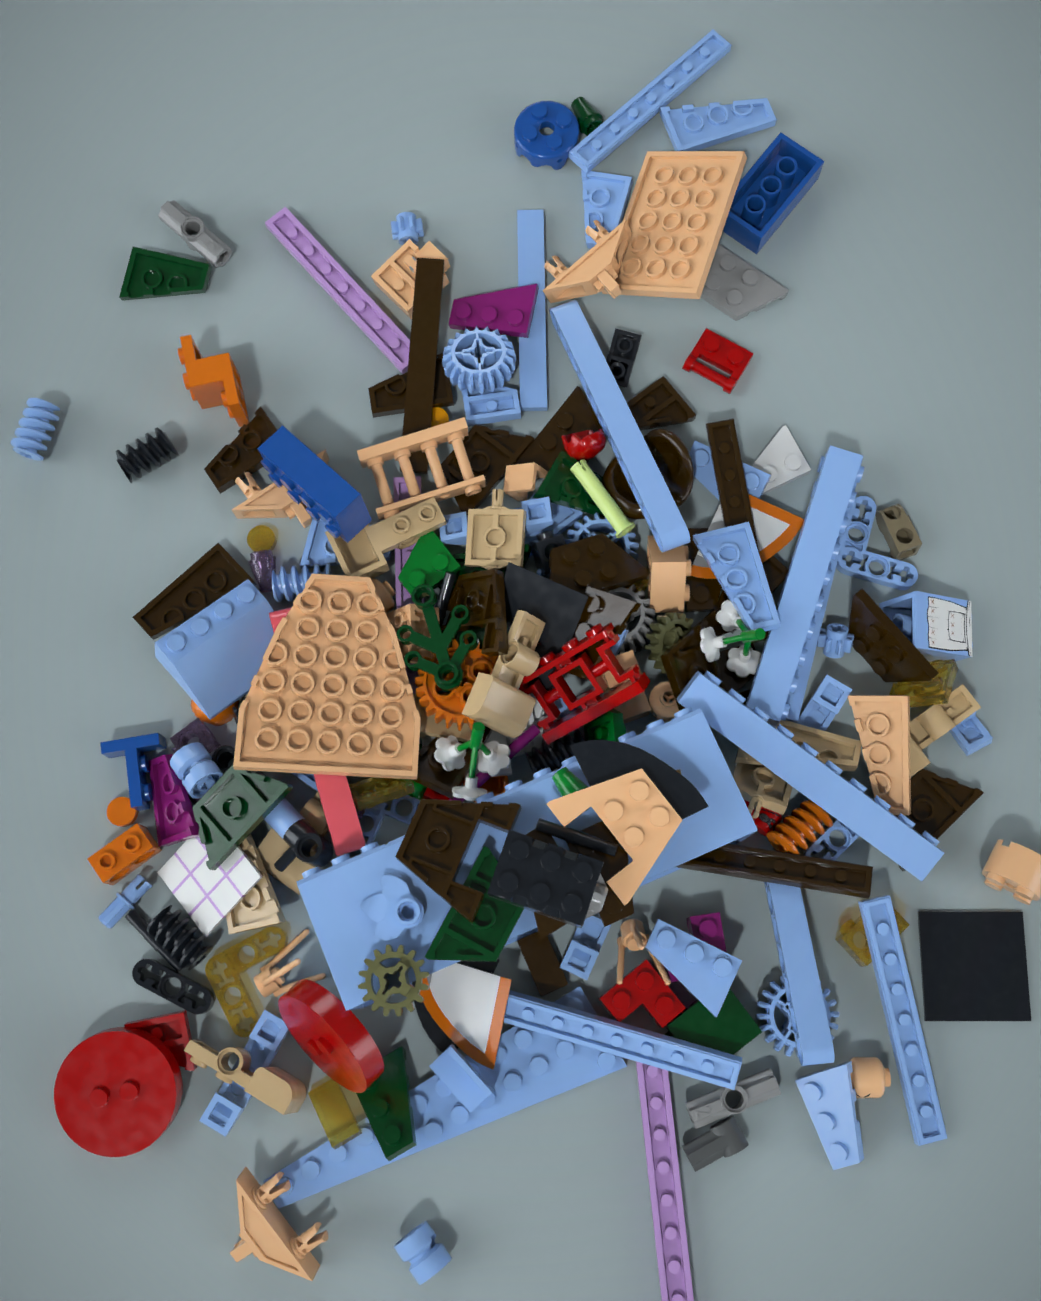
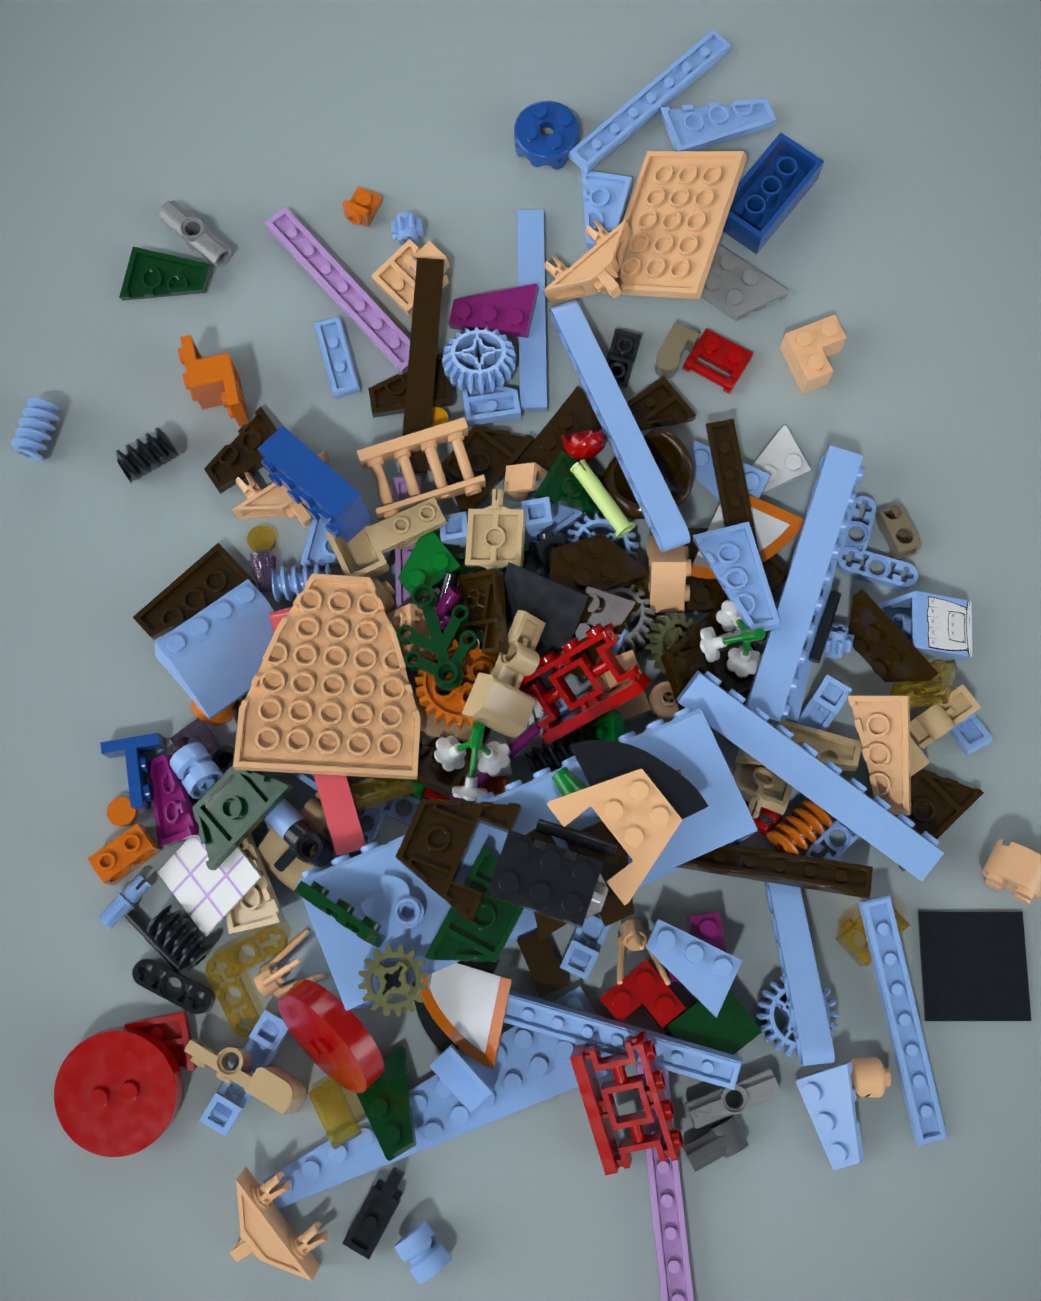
dark green cone [571,97,603,136] -> none
none -> dark green wing [294,880,386,948]
none -> light blue tile [314,316,360,399]
none -> orange bracket [342,186,383,227]
none -> black hinge [342,1167,405,1259]
none -> magenta arm [435,586,461,630]
none -> red fence [570,1031,683,1176]
none -> dark tan leg [655,322,699,379]
none -> light nougat brick [780,315,847,394]
none -> black piece [808,591,842,663]

